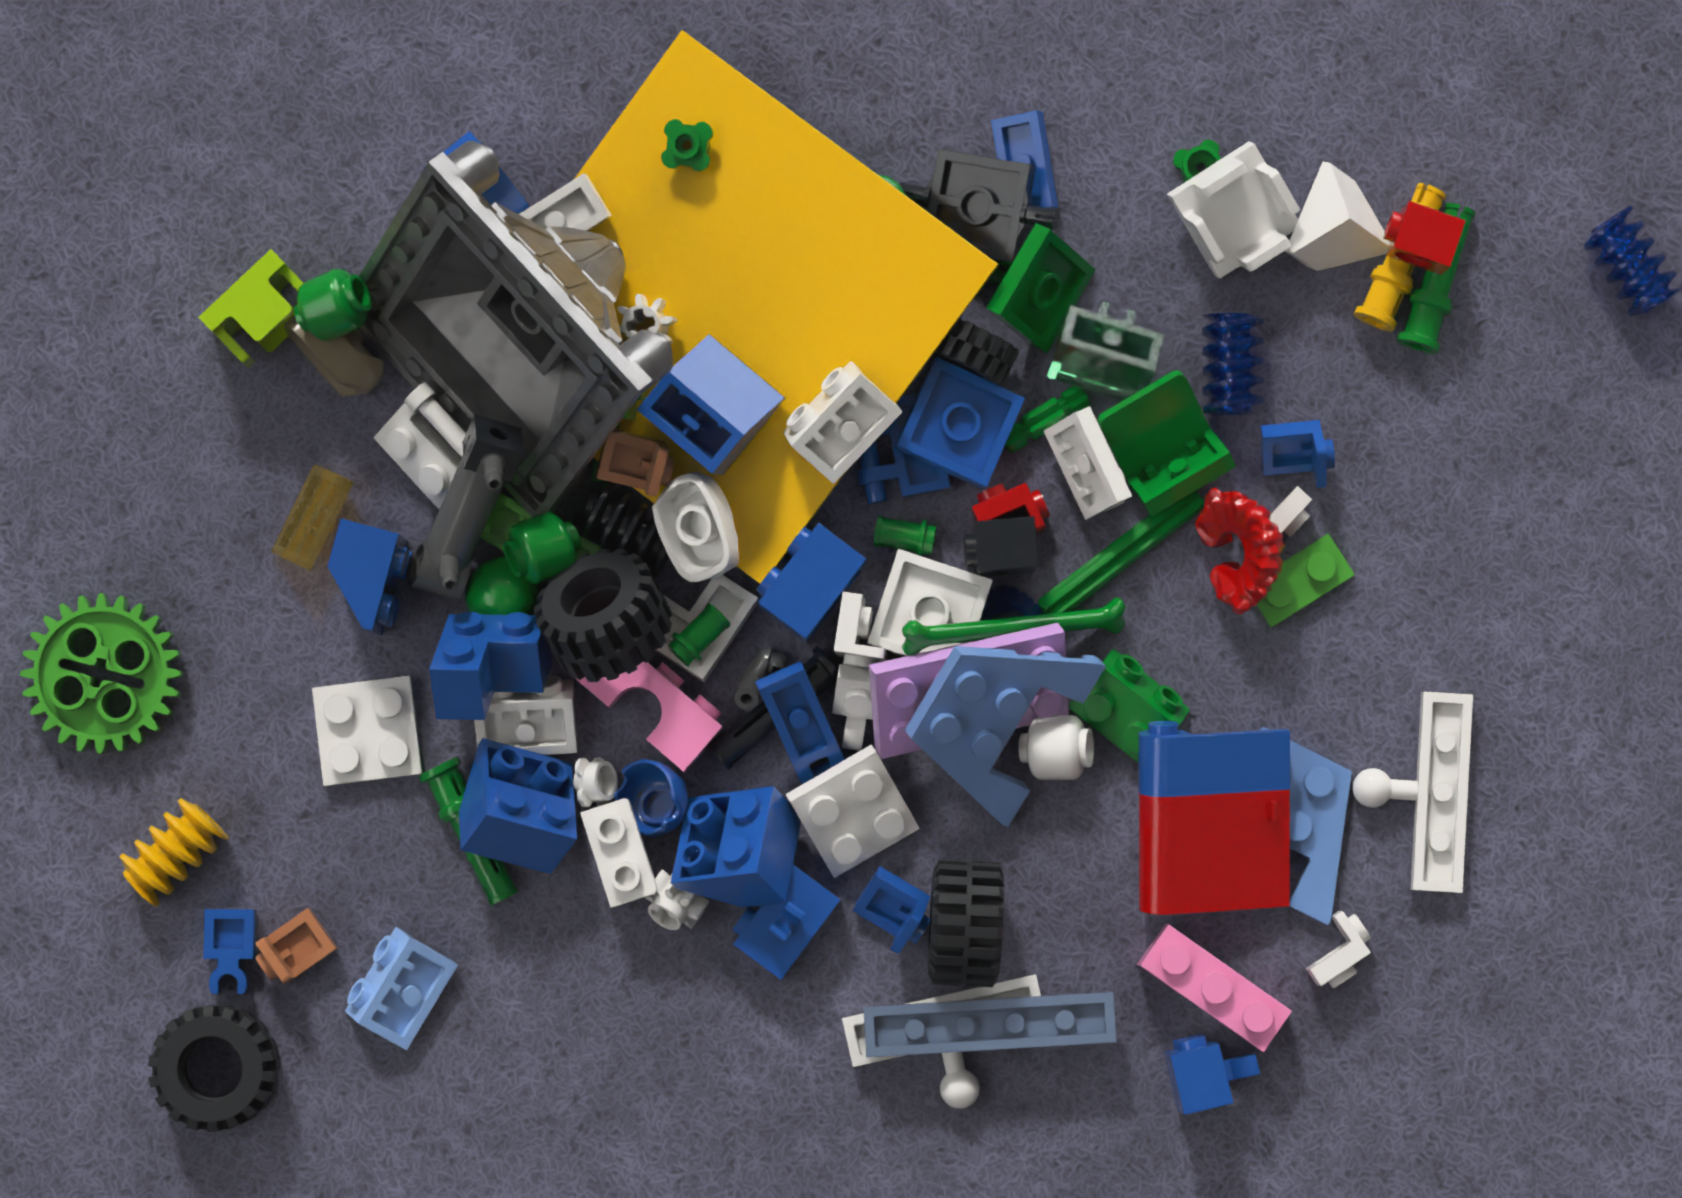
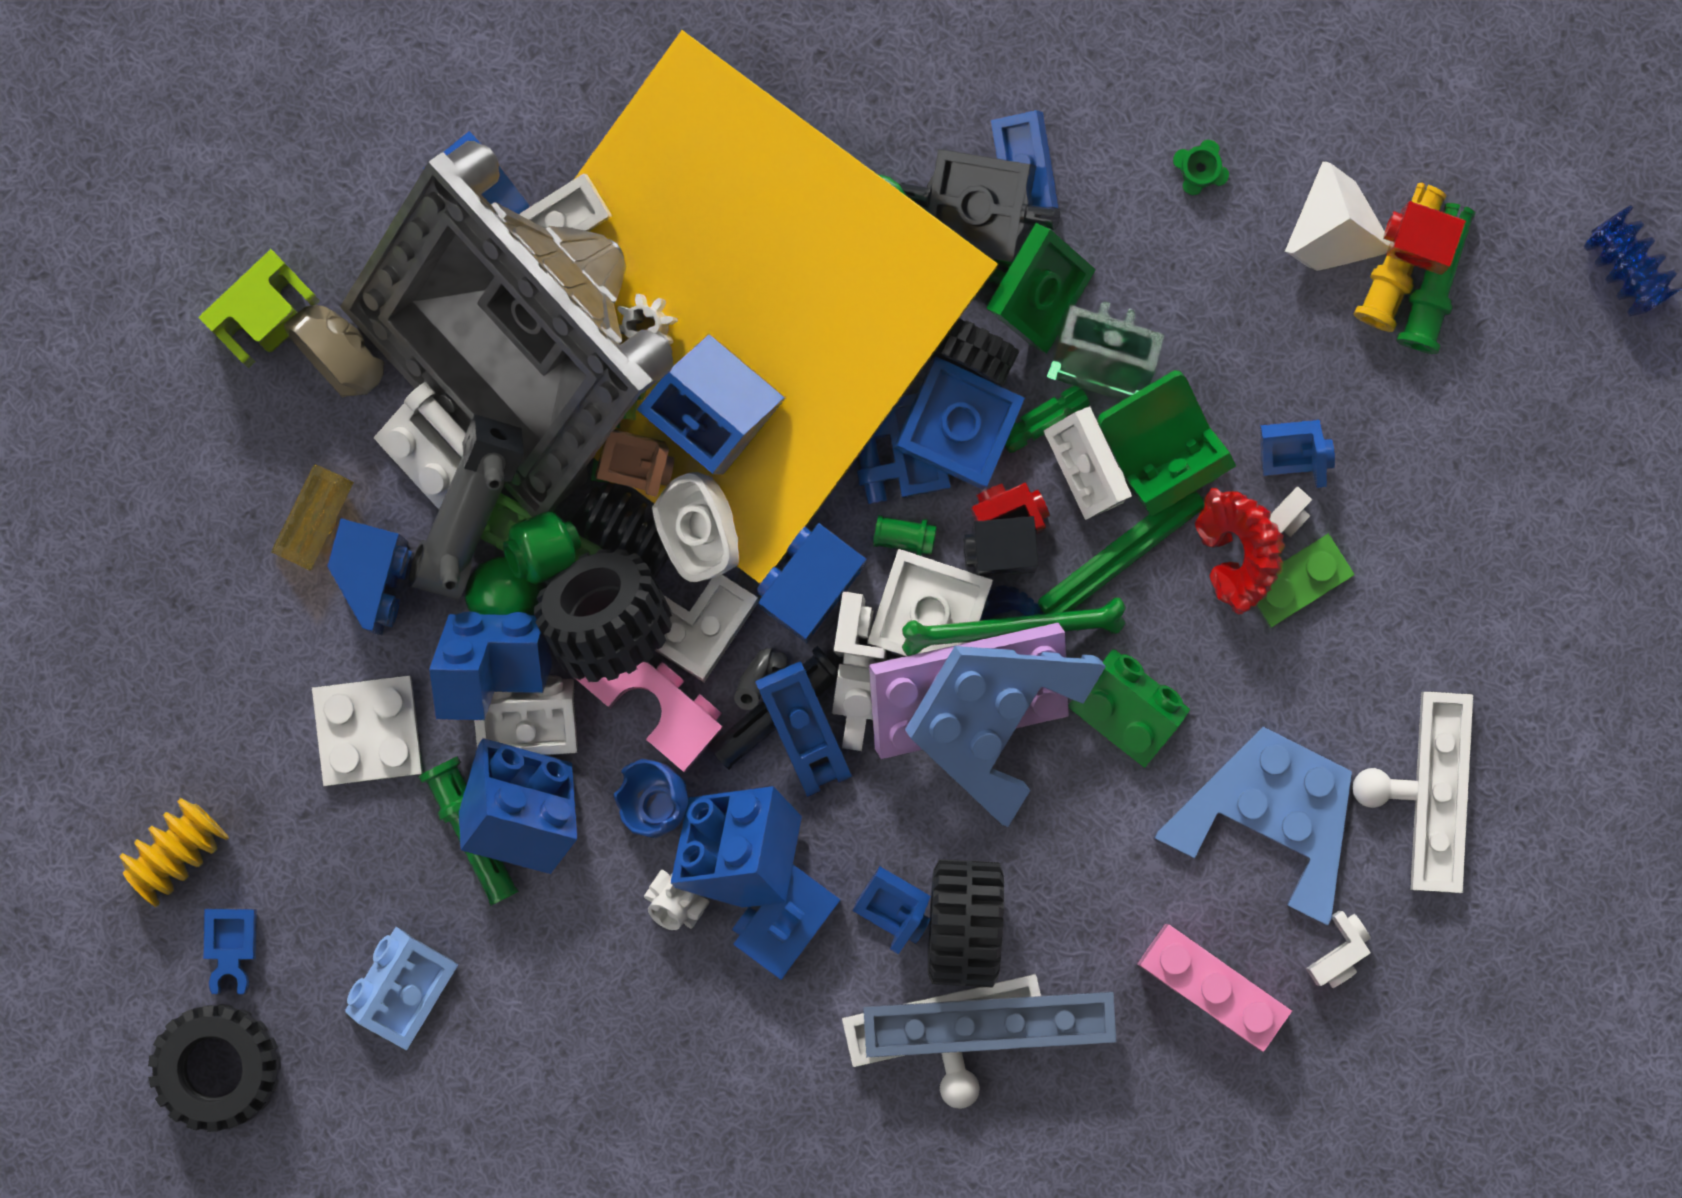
bright green gear [20,593,184,754] -> none
nougat bracket [255,908,338,984] -> none
green head [294,269,372,341] -> none
white plate [573,757,618,807] -> none
white bracket [580,798,658,908] -> none
green plate [661,119,713,171] -> none
green pin [667,603,731,667] -> none
white bracket [783,361,902,484] -> none
white plate [786,744,920,878] -> none
white head [1019,716,1094,780] -> none
red door [1138,721,1290,915] -> none
blue brick [1164,1034,1260,1115] -> none
white panel [1167,141,1300,279] -> none
clear blue piece [1202,313,1265,416] -> none

